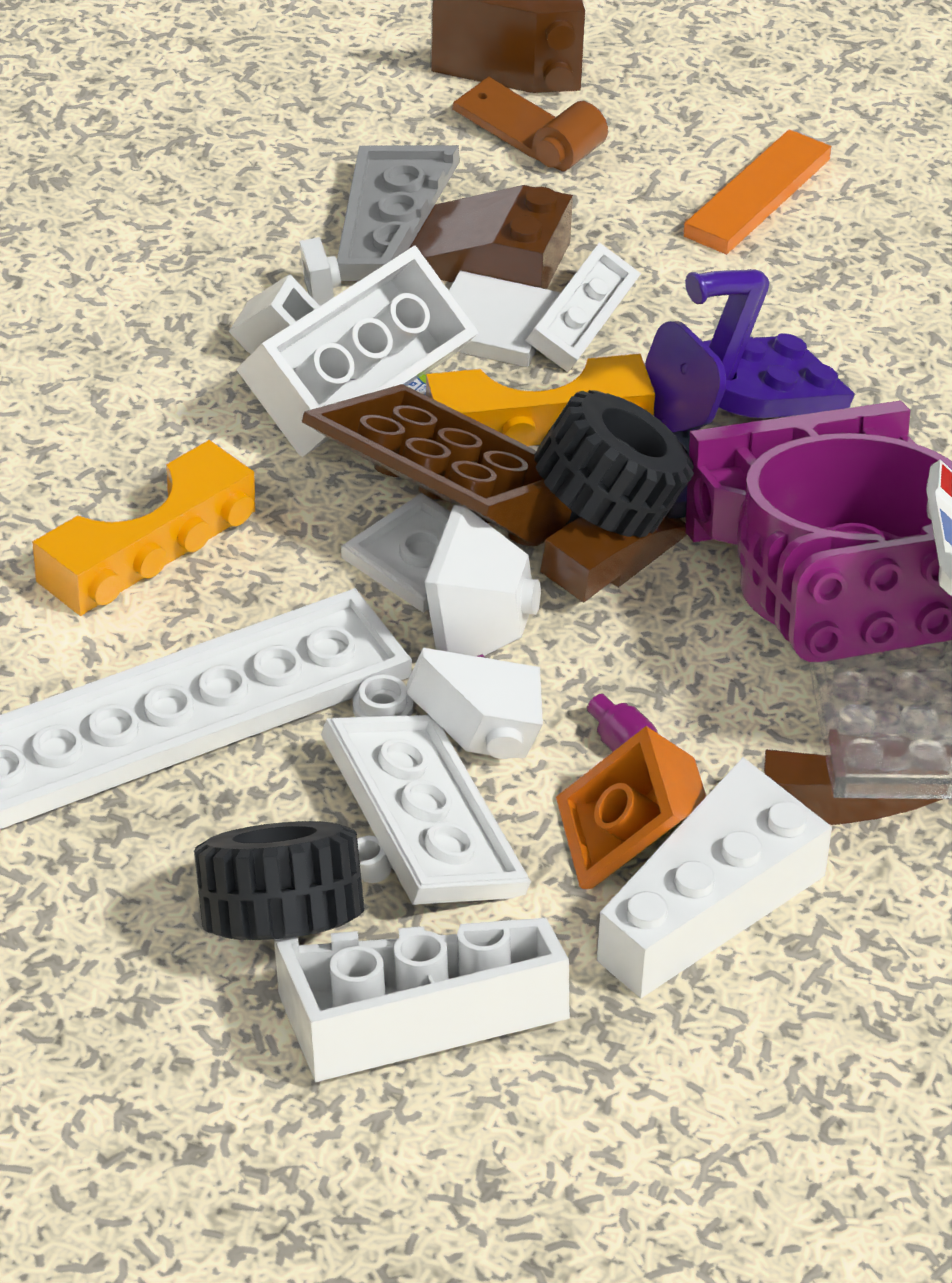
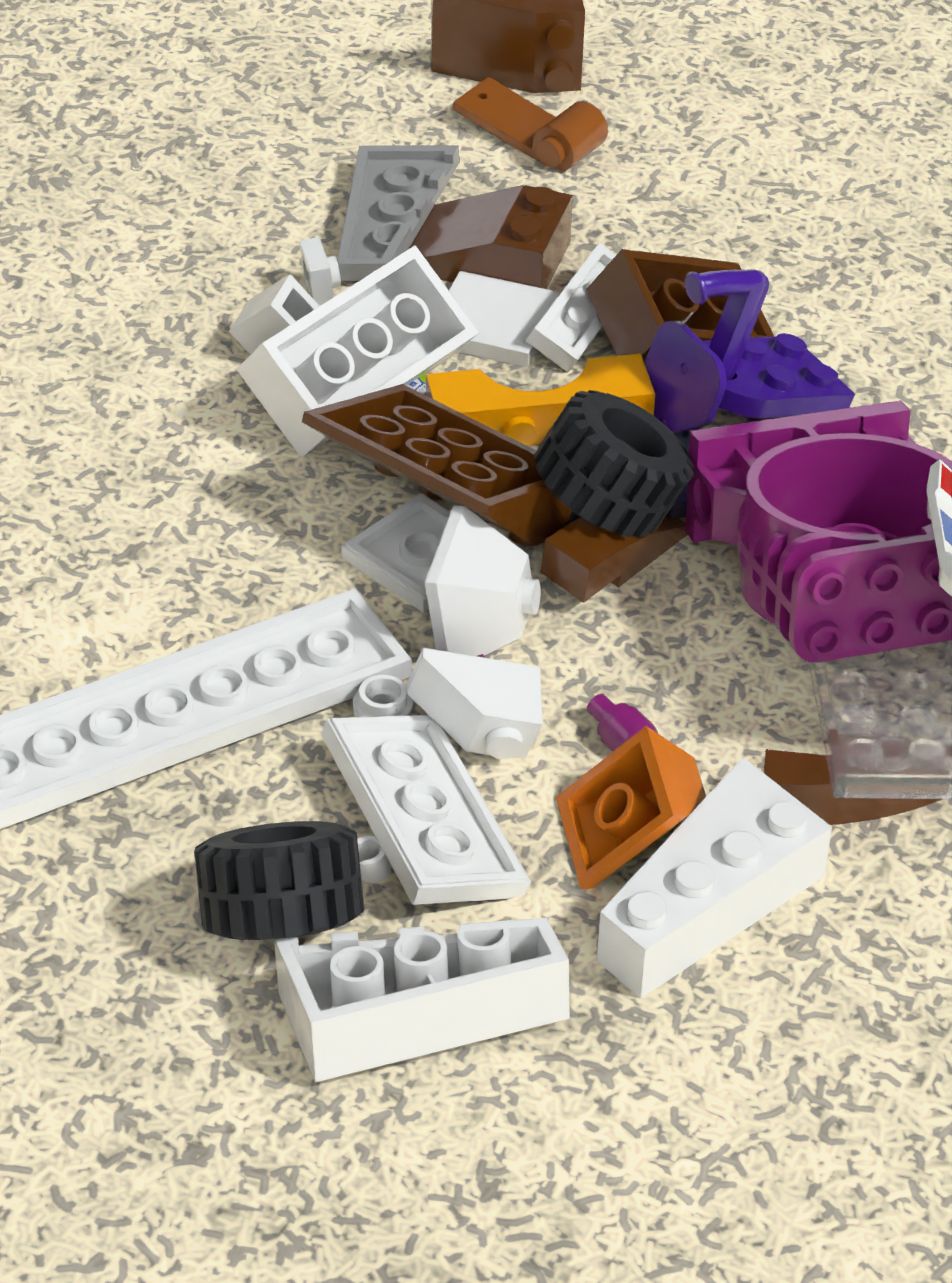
light orange arch [32,440,255,616] -> none
orange tile [683,129,832,255] -> none
none -> reddish brown slope [586,249,774,364]

